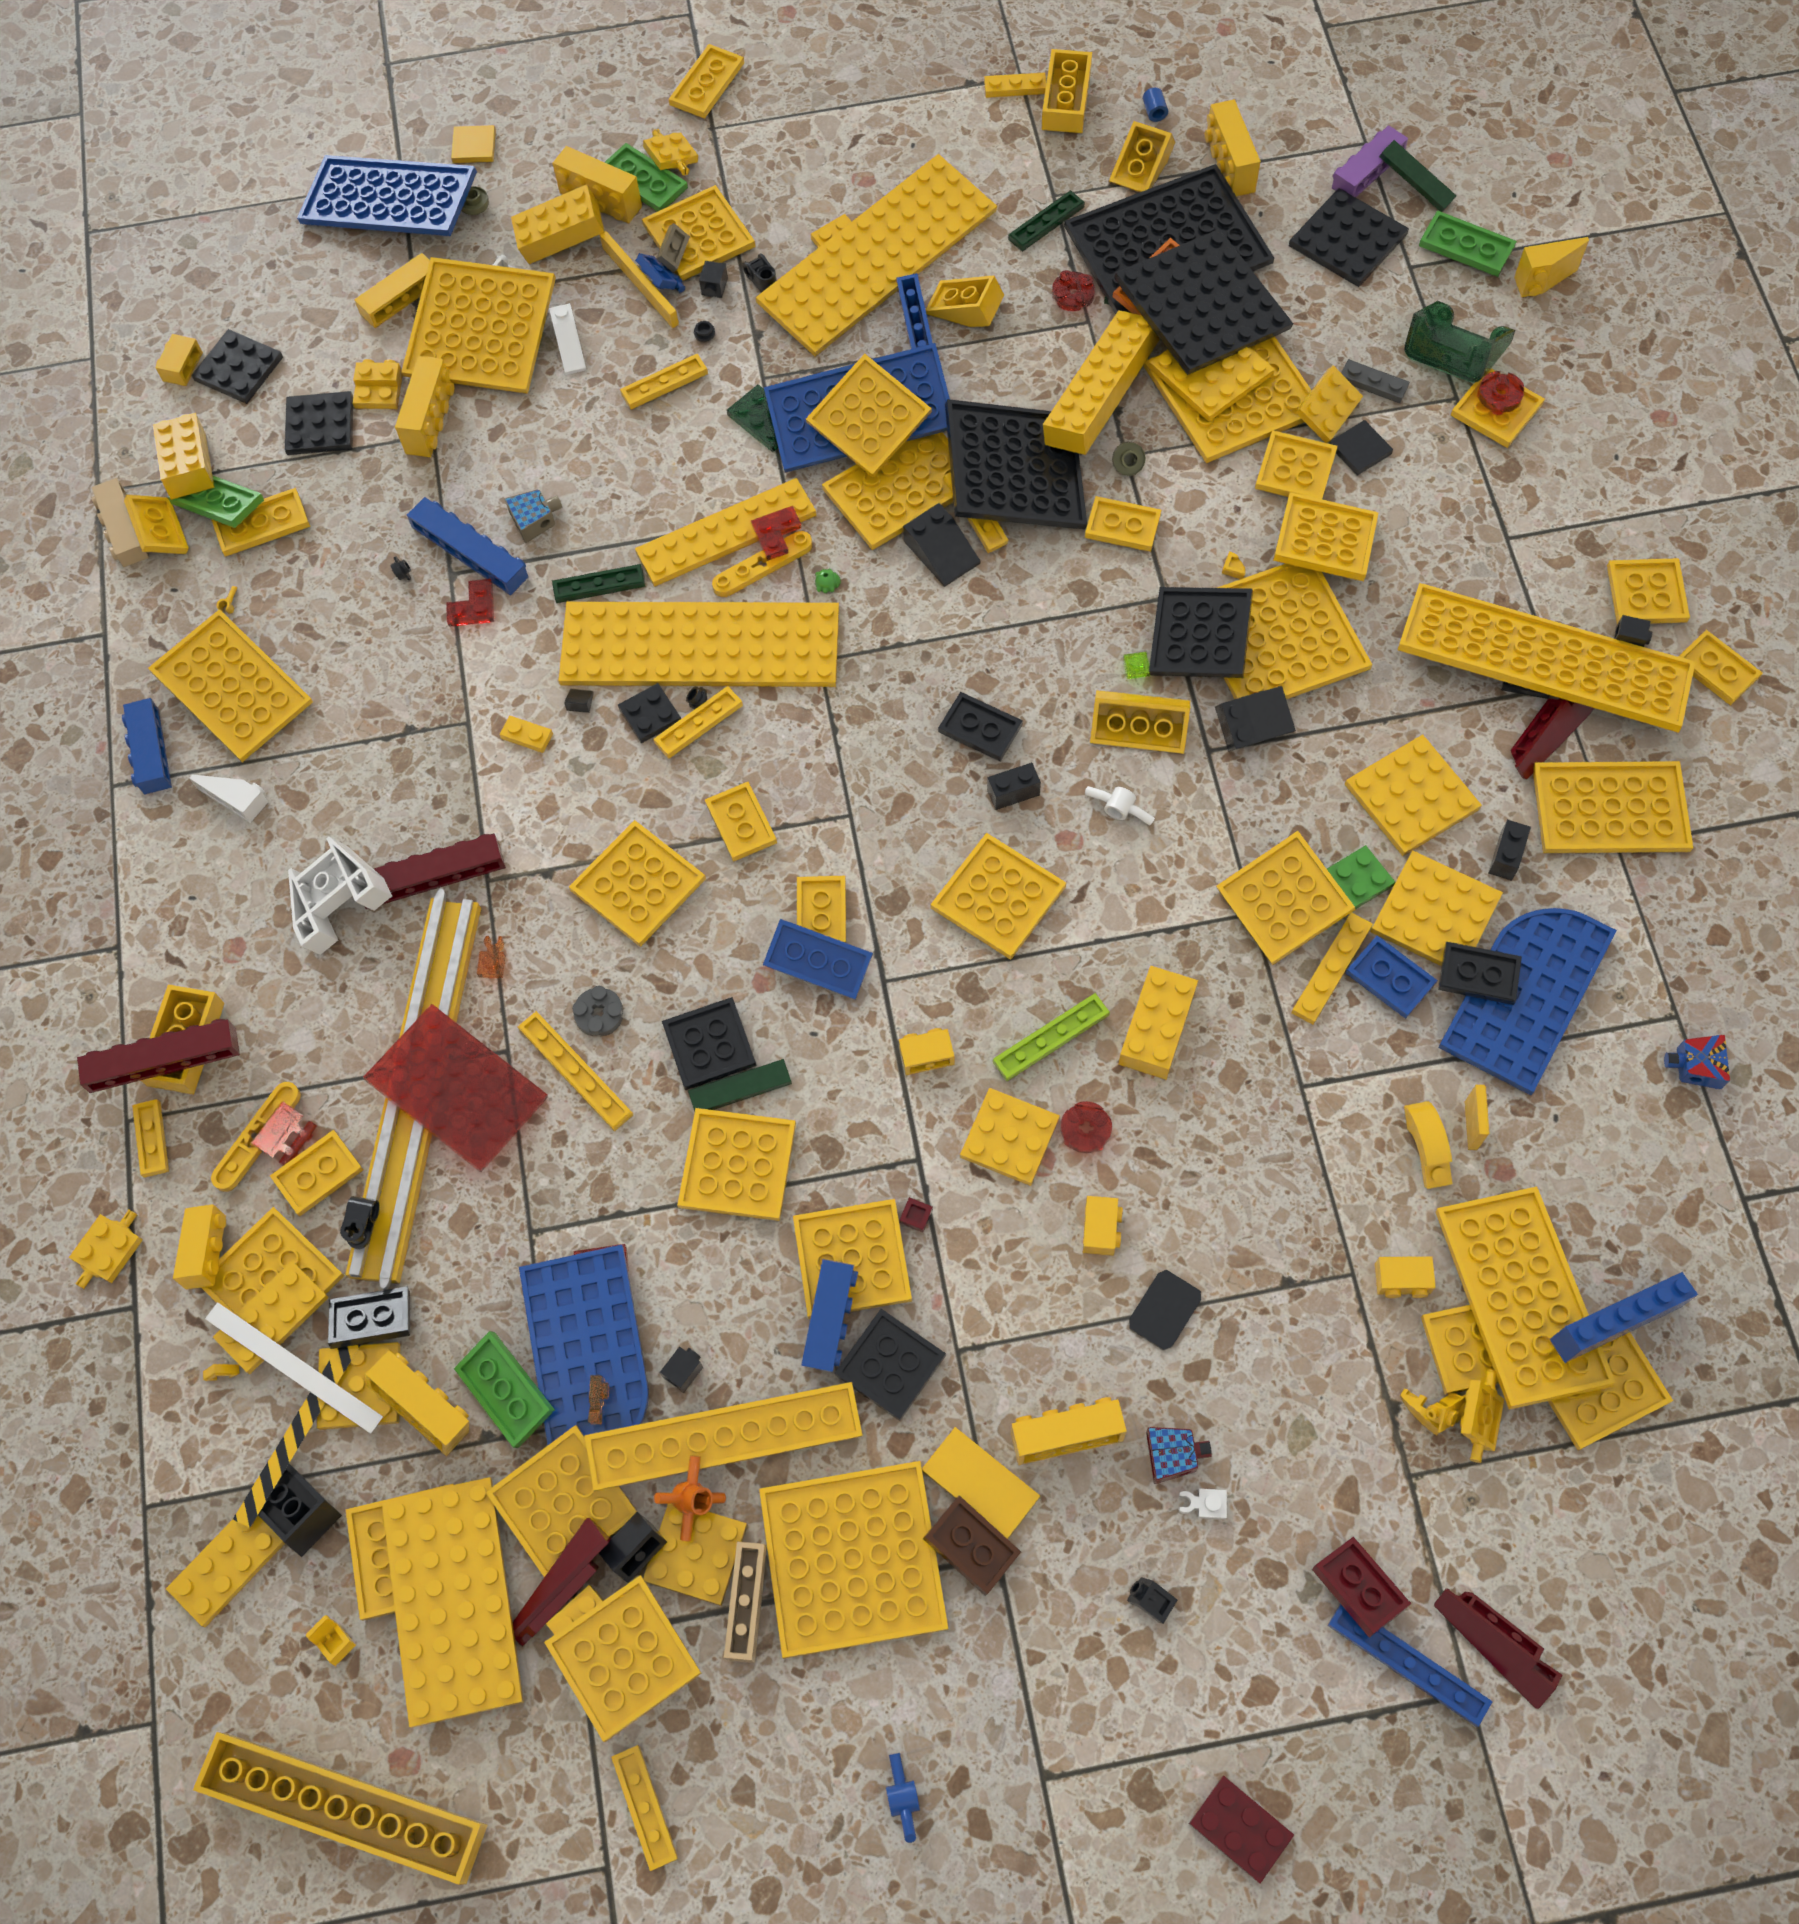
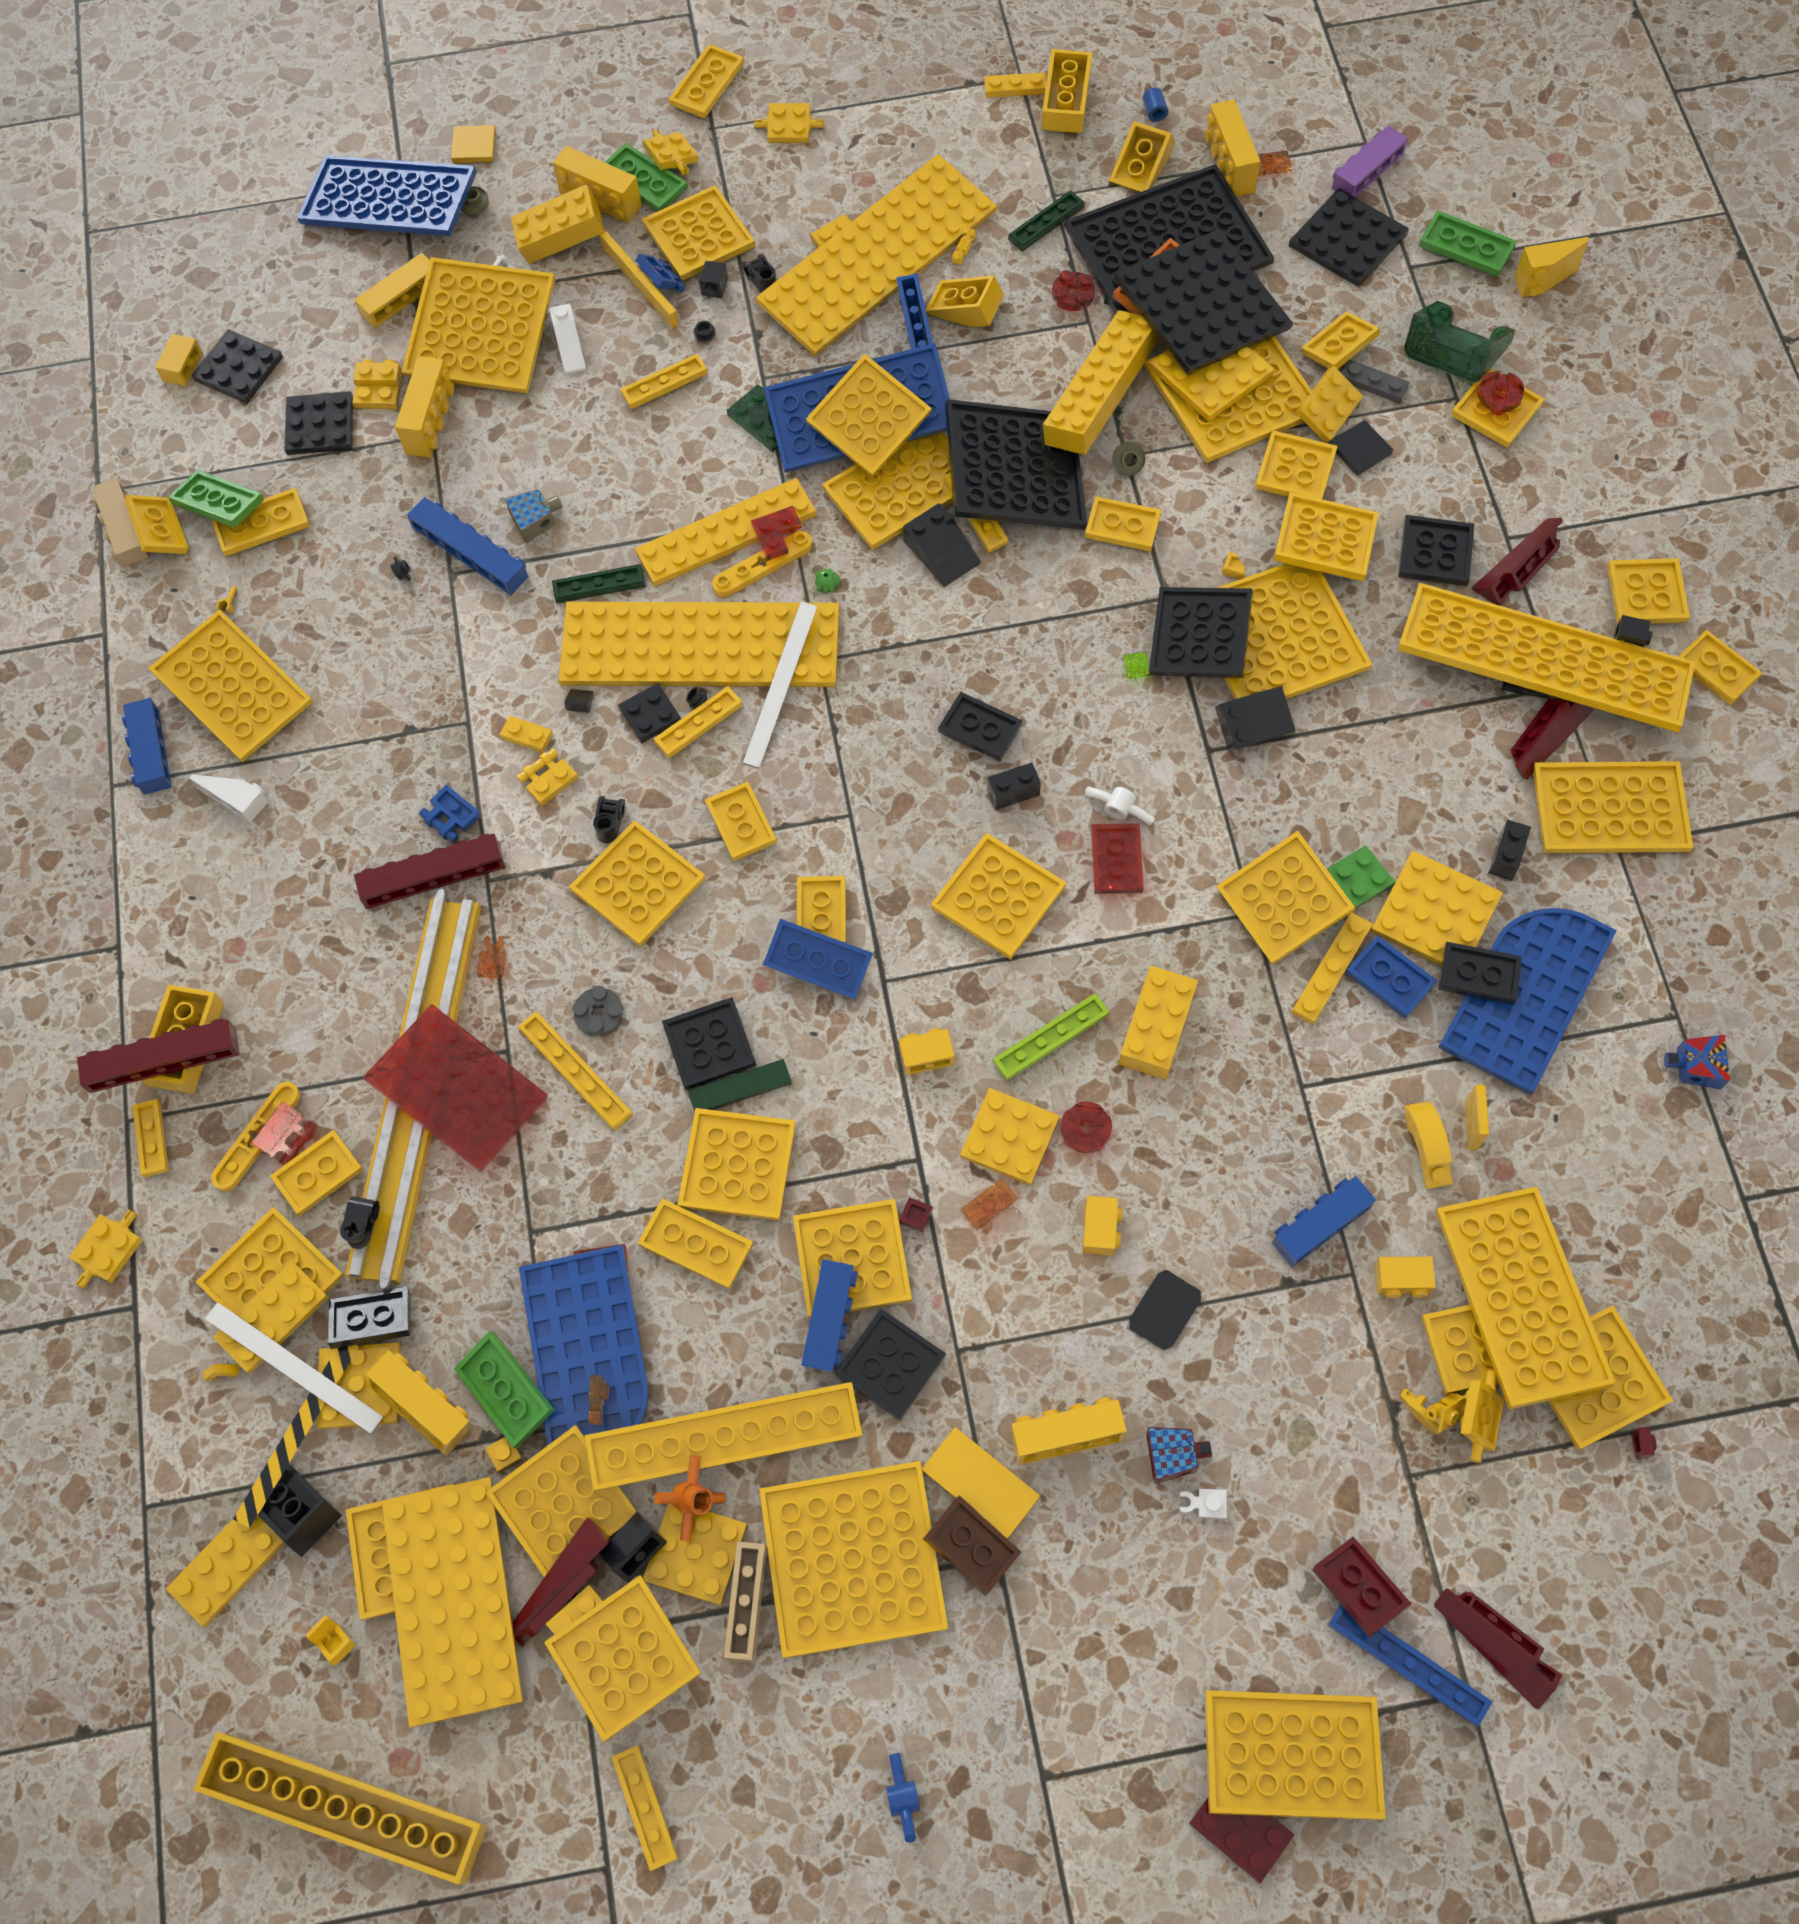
yellow brick [153,413,215,500] -> none
yellow brick [173,1204,226,1290] -> none
white wedge [288,837,392,955] -> none
clear red plate [446,579,494,627] -> none
dark tan plate [656,223,690,272] -> none
black brick [660,1346,703,1393] -> none
yellow slope [1090,690,1190,754] -> none
black bracket [1127,1577,1178,1624] -> none
yellow plate [1344,734,1482,856] -> none
dark green tile [1379,140,1457,212] -> none
blue brick [1550,1272,1698,1363] -> none
none -> blue plate [419,785,481,843]
none -> yellow plate [485,1437,523,1473]
none -> yellow plate [516,748,579,806]
none -> black piece [593,796,626,843]
none -> yellow plate [637,1198,754,1290]
none -> white sticker [743,602,817,768]
none -> yellow plate [754,103,824,143]
none -> yellow axle [952,228,976,265]
none -> clear orange plate [961,1178,1018,1230]
none -> clear red plate [1091,823,1144,894]
none -> yellow plate [1204,1690,1386,1820]
none -> clear orange plate [1258,150,1292,176]
none -> blue brick [1272,1176,1376,1267]
none -> yellow plate [1301,311,1380,369]
none -> black plate [1398,515,1475,586]
none -> dark red wedge [1472,517,1563,606]
none -> dark red plate [1631,1427,1657,1460]

